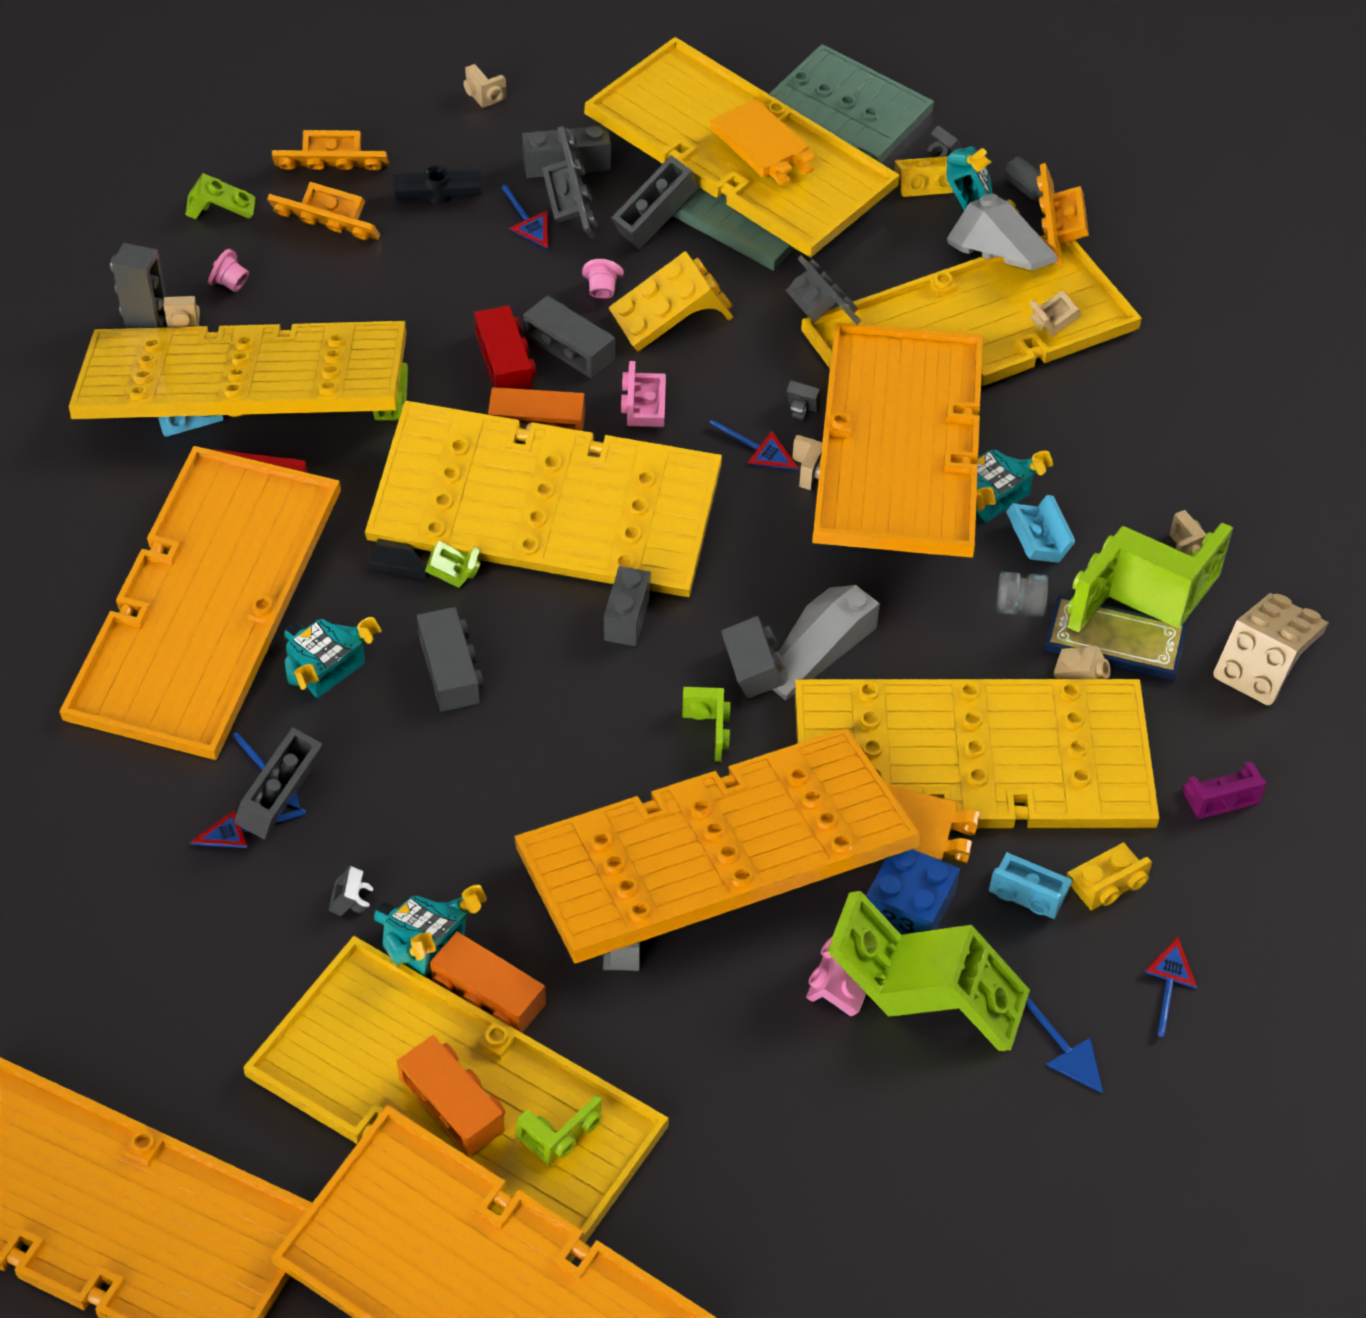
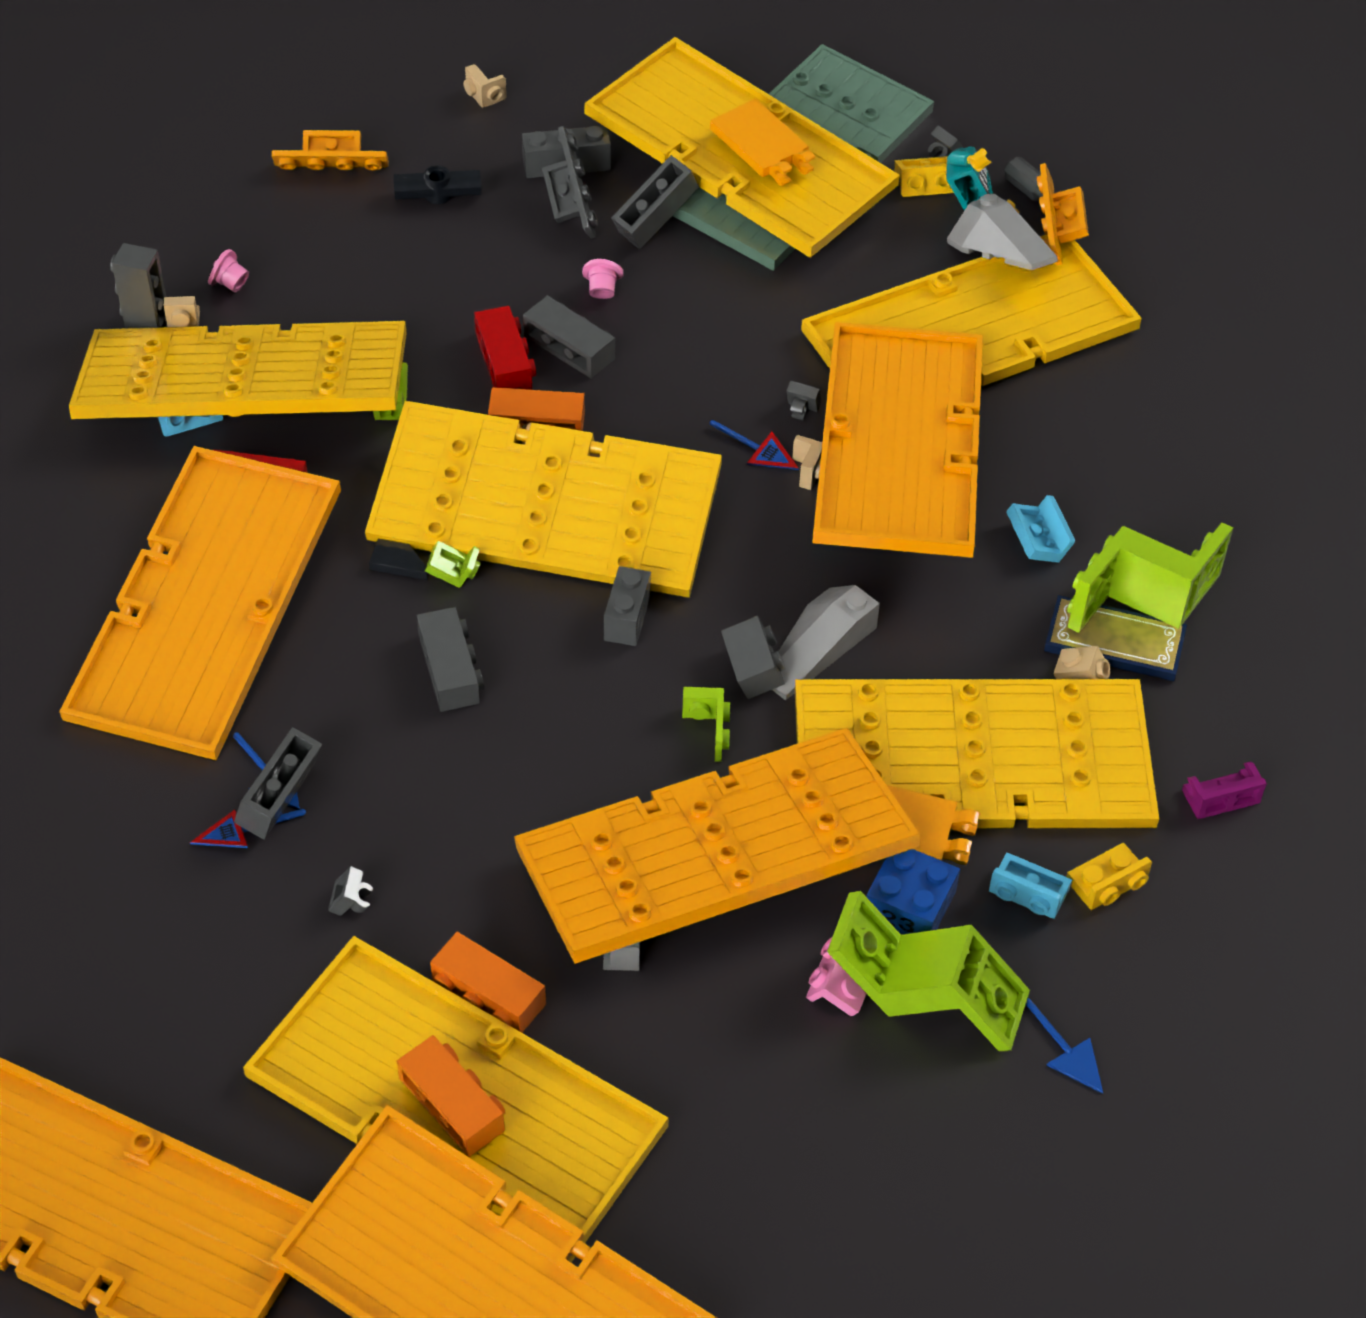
lime bracket [185,173,255,219] -> none
light orange bracket [267,182,380,241] -> none
torso [284,617,382,699] -> none
torso [374,885,487,976] -> none
piece [502,185,548,249] -> none
lime bracket [515,1095,603,1166] -> none
yellow bracket [608,251,734,352] -> none
bright pink bracket [621,361,666,427] -> none
dark grey bracket [785,255,861,325] -> none
torso [976,450,1054,523] -> none
clear wheel [997,571,1048,617] -> none
tan bracket [1029,290,1082,336] -> none
piece [1144,937,1197,1037] -> none
tan bracket [1169,510,1207,556] -> none
tan bracket [1213,593,1329,705] -> none

